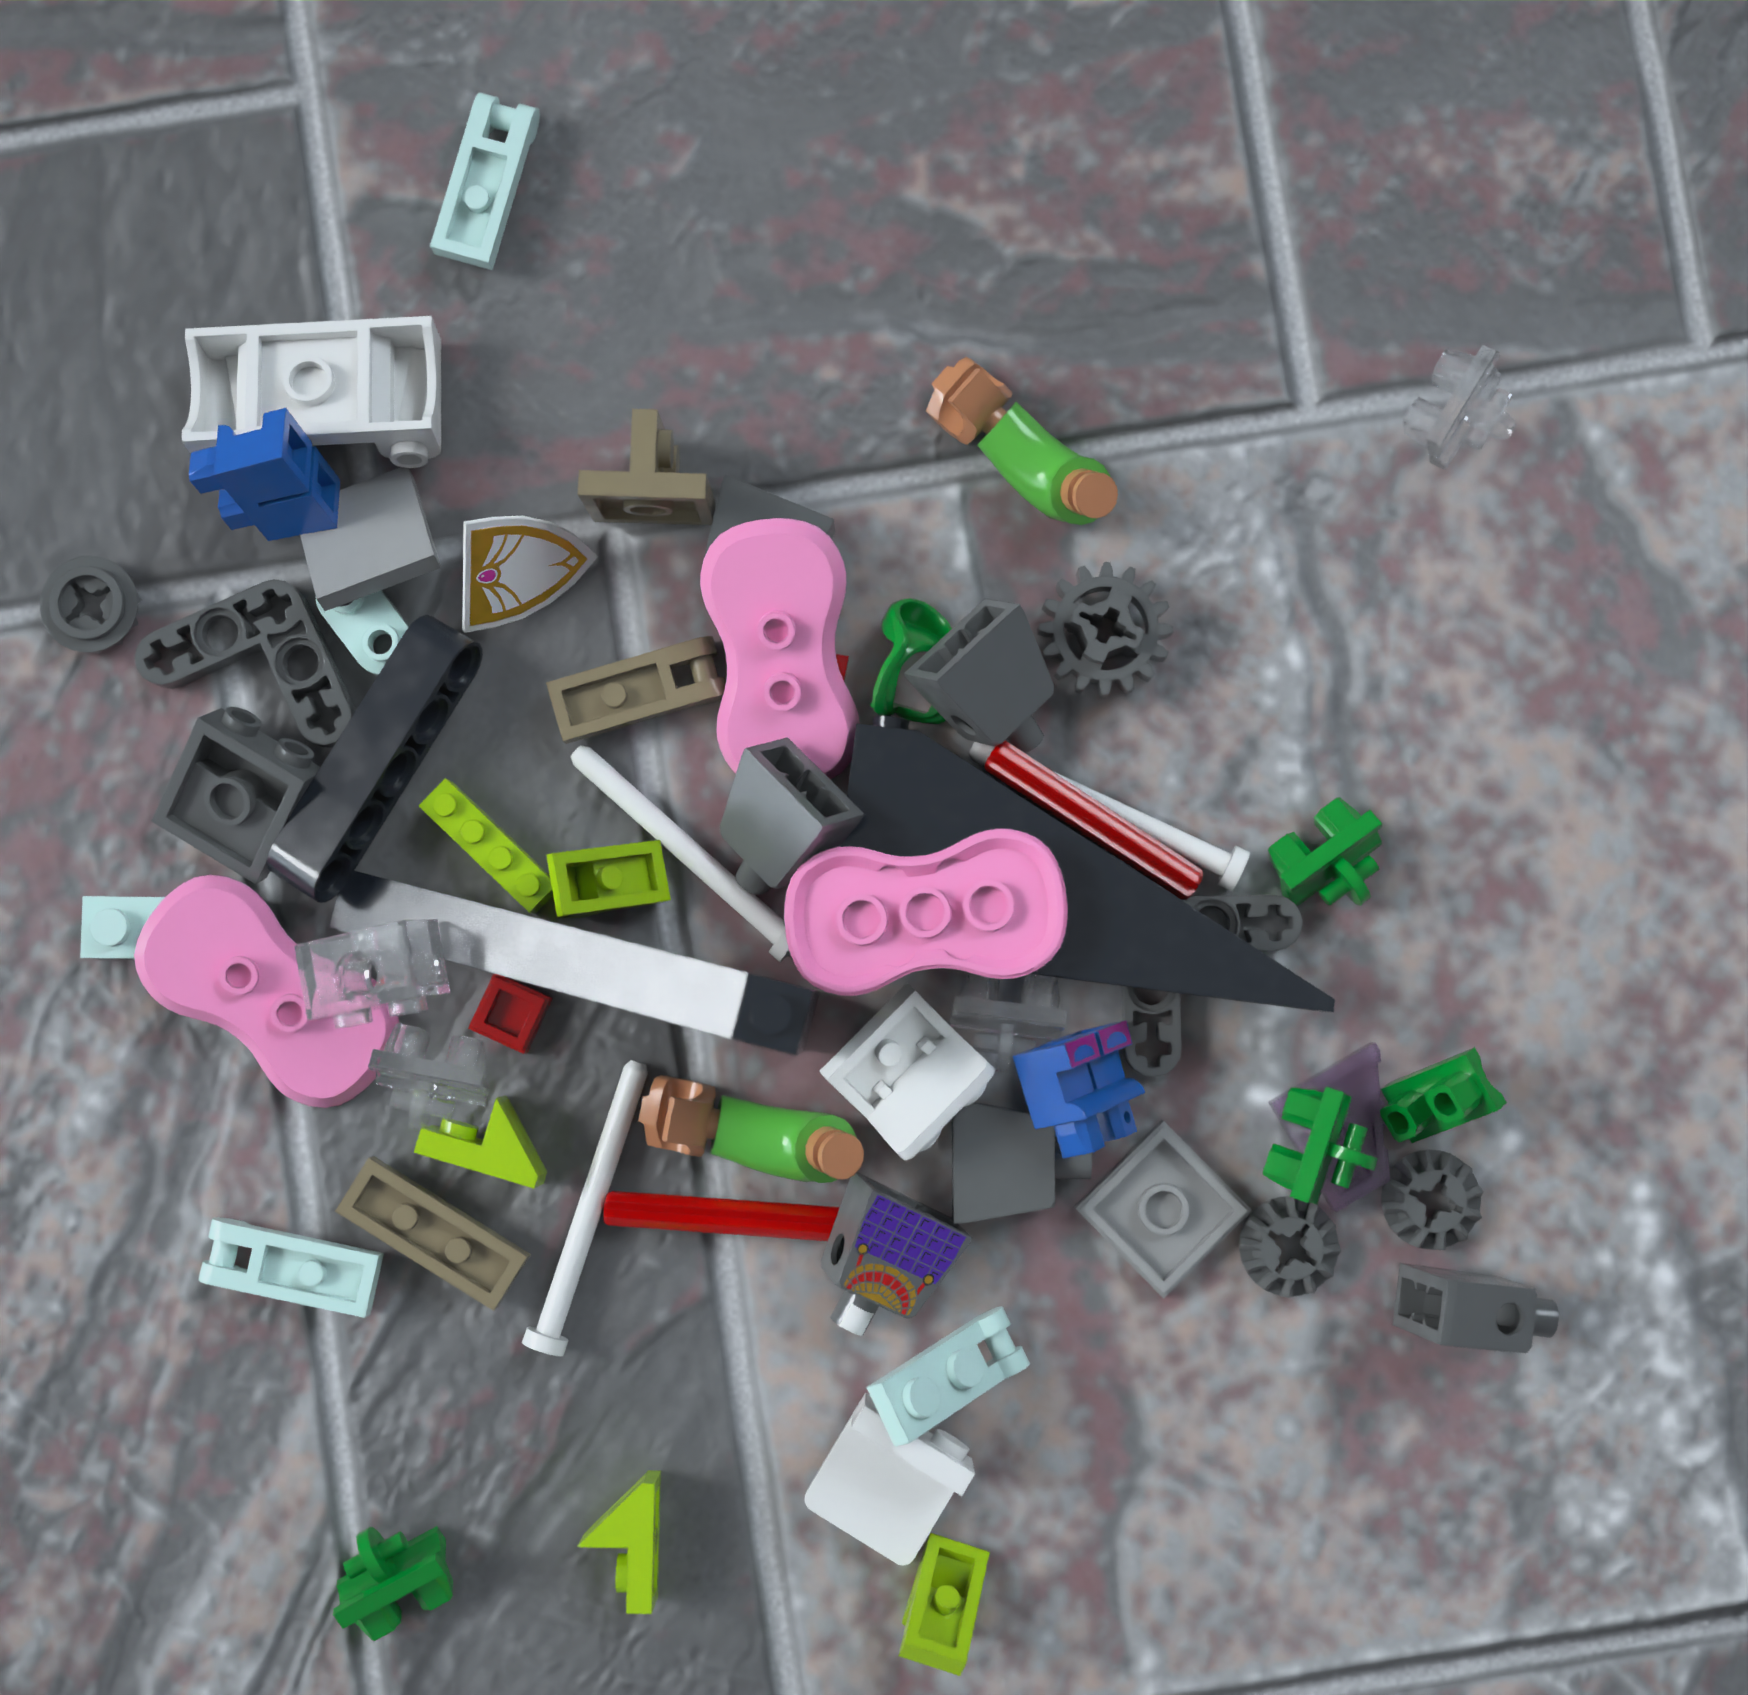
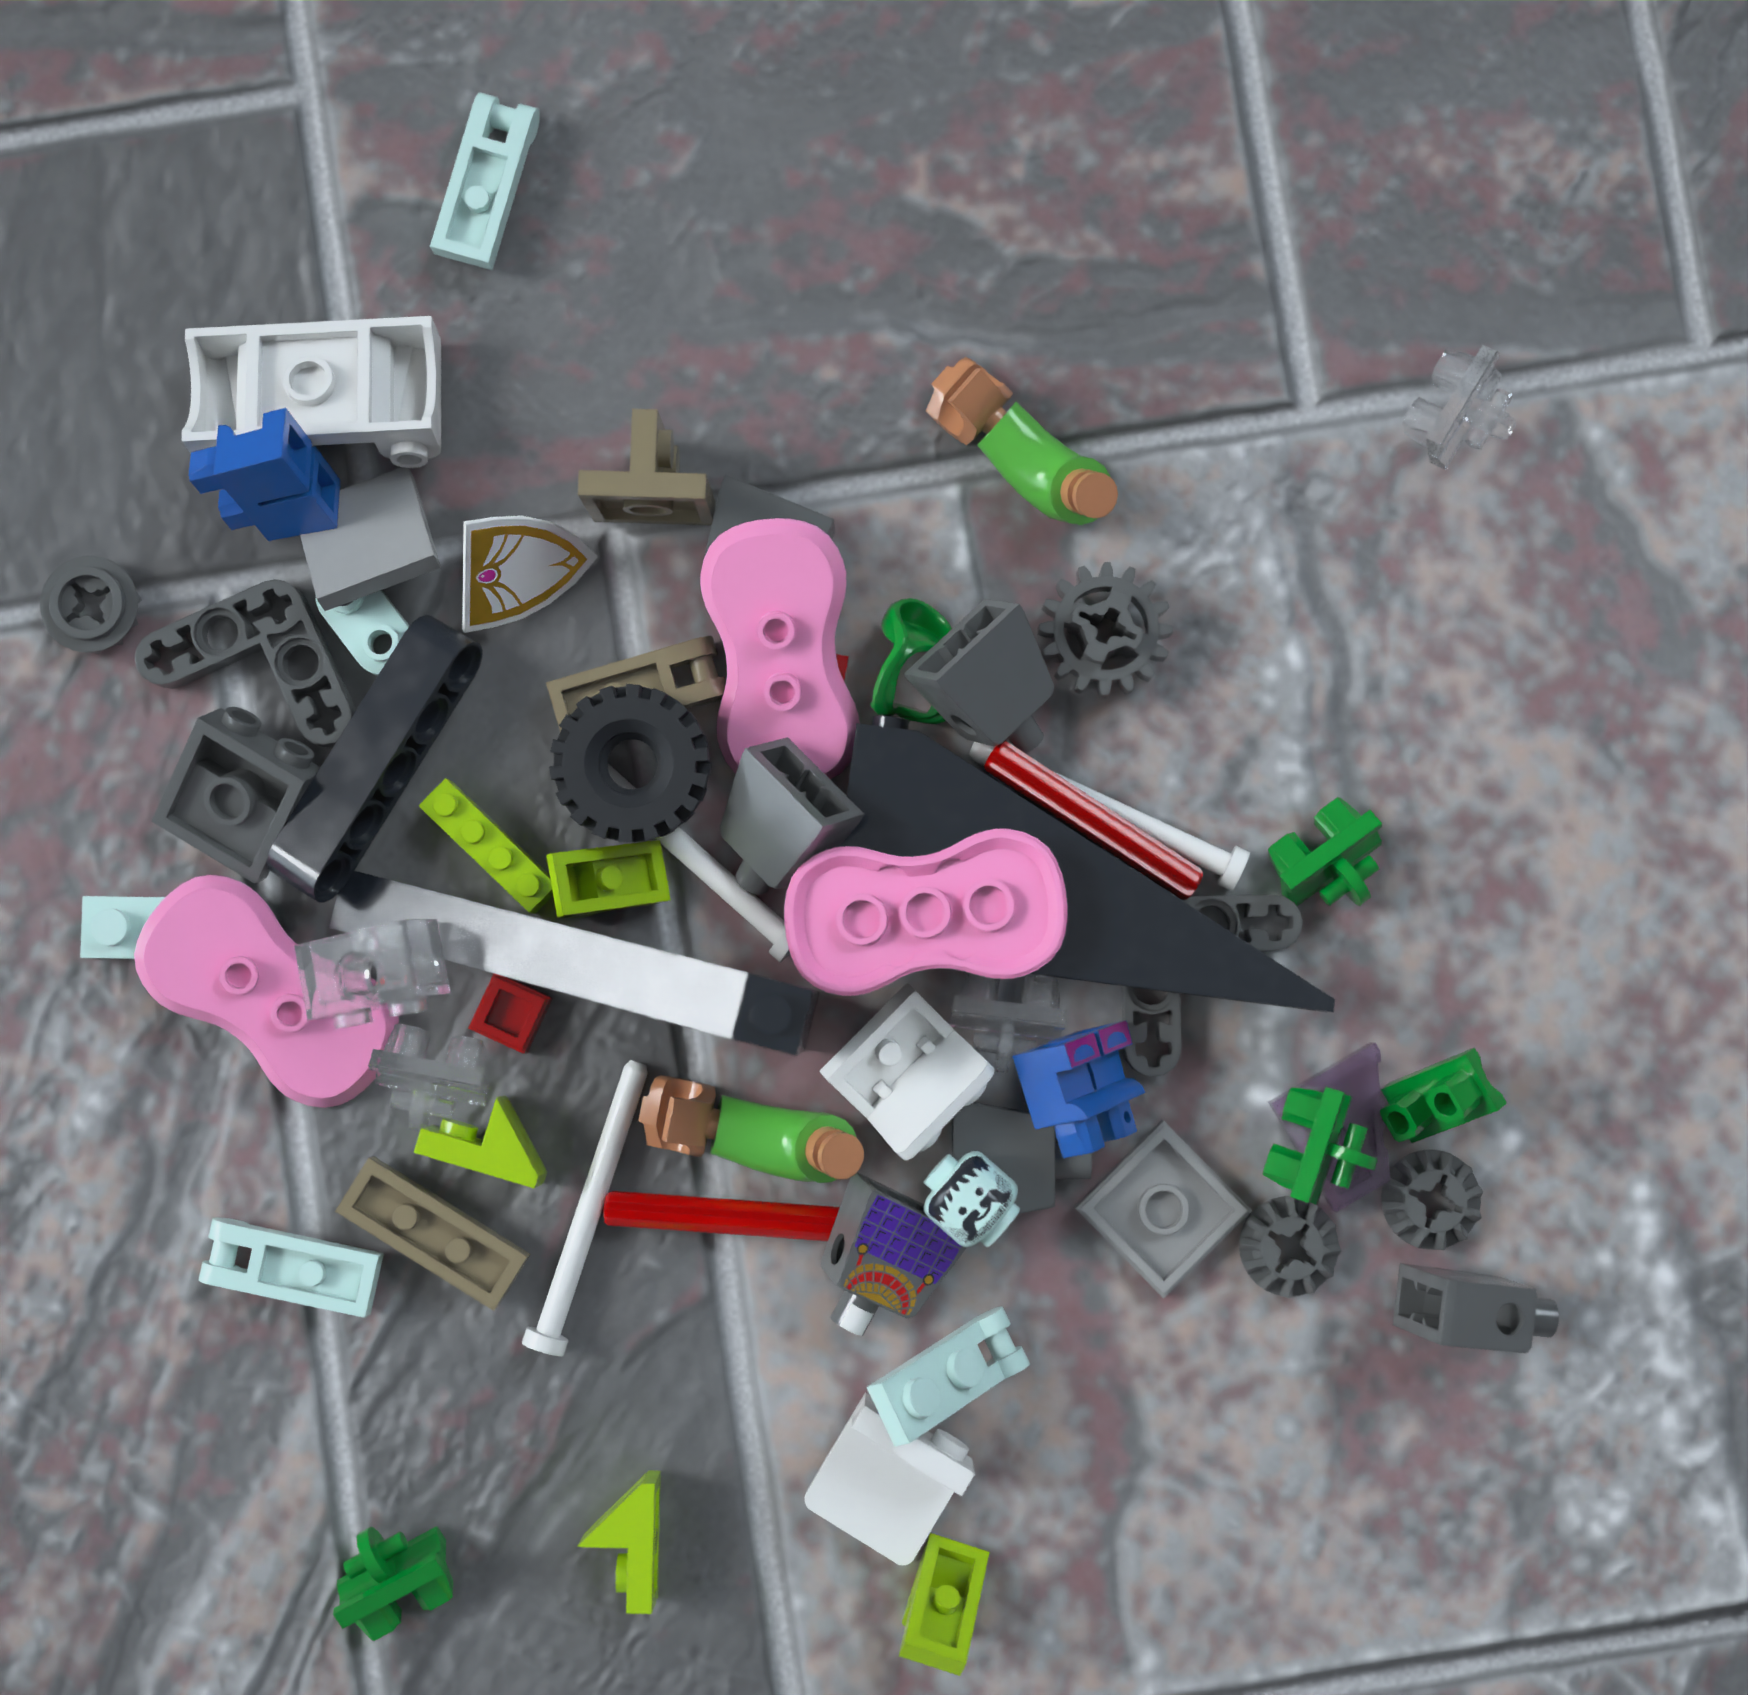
none -> black tyre [549,684,712,843]
none -> light aqua head [923,1151,1020,1247]

